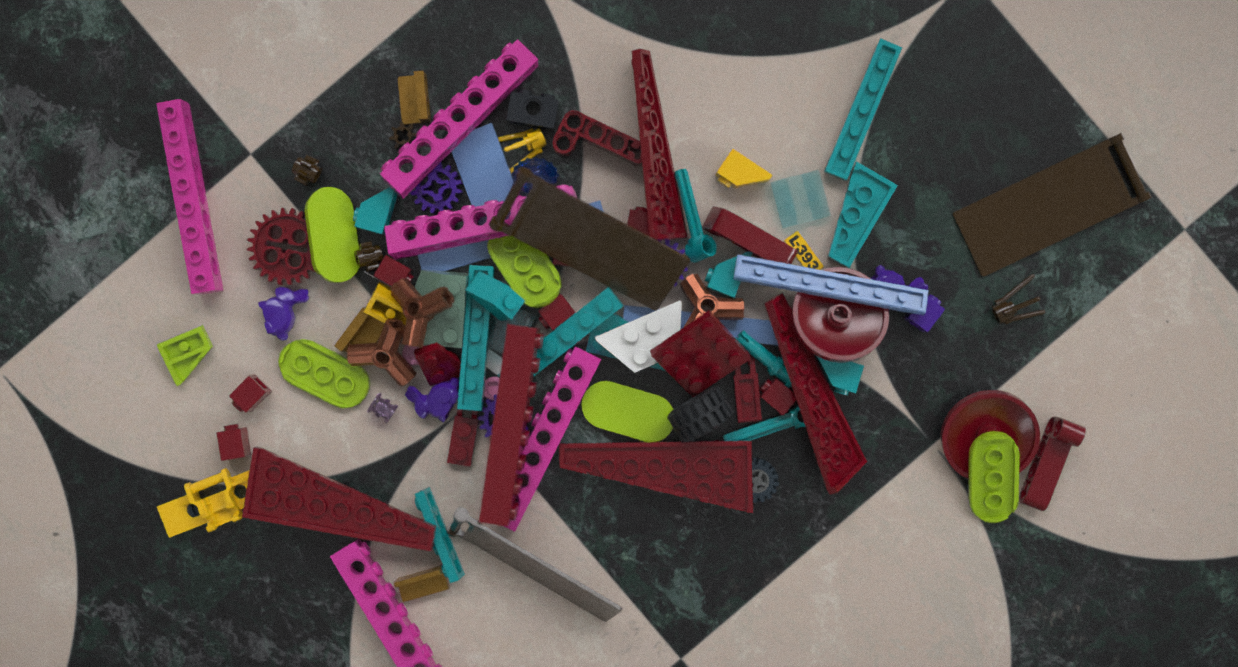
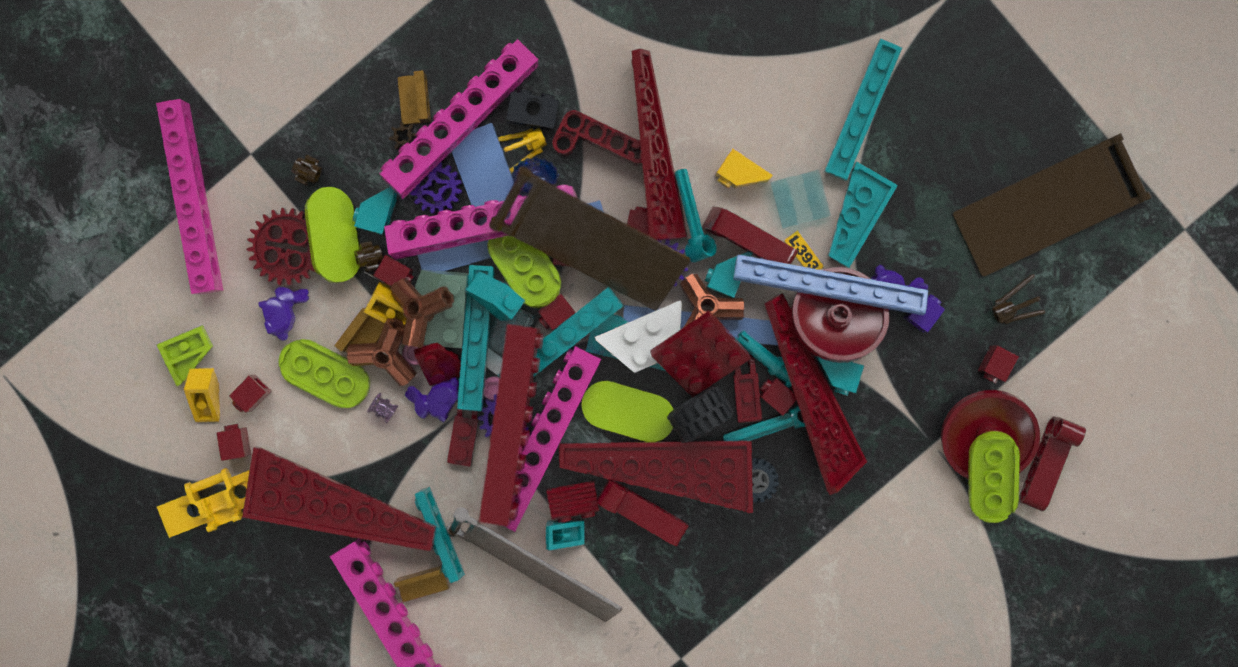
none -> yellow slope [184,368,220,422]
none -> teal slope [546,520,584,550]
none -> dark red brick [547,481,599,523]
none -> dark red beam [597,479,689,546]
none -> dark red brick [978,345,1019,384]

